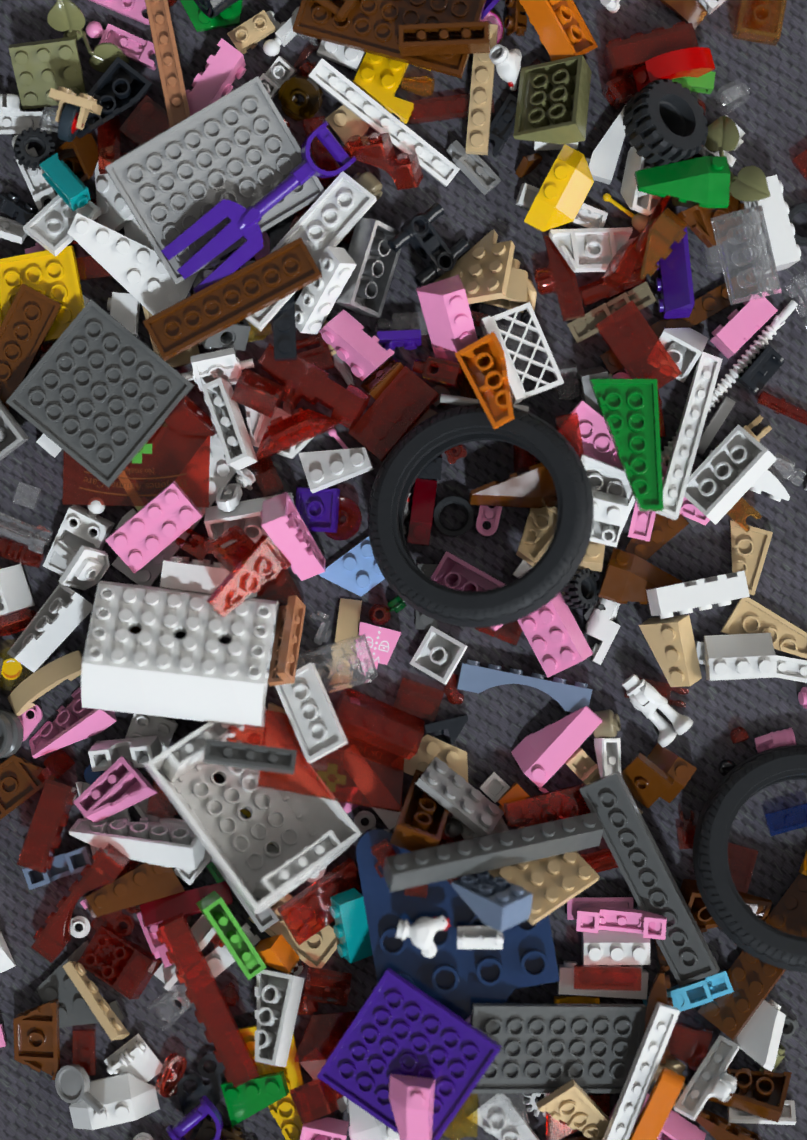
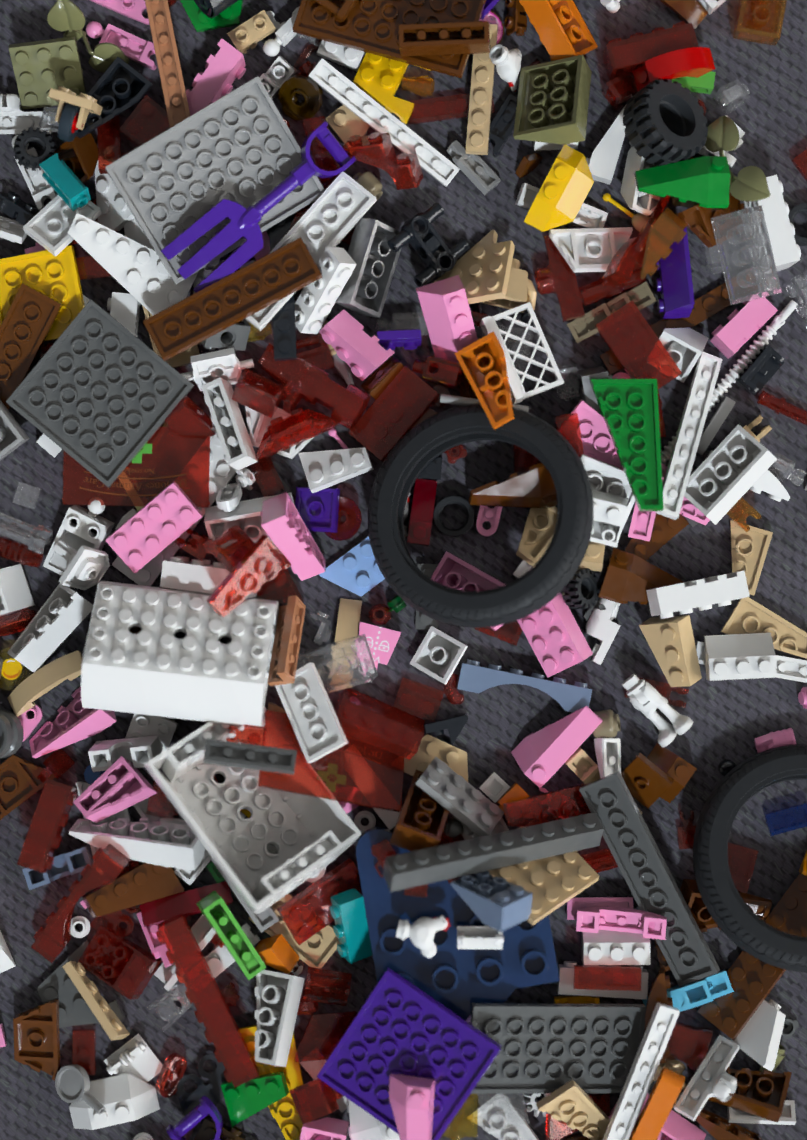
clear red hinge [730,727,750,744] -> none

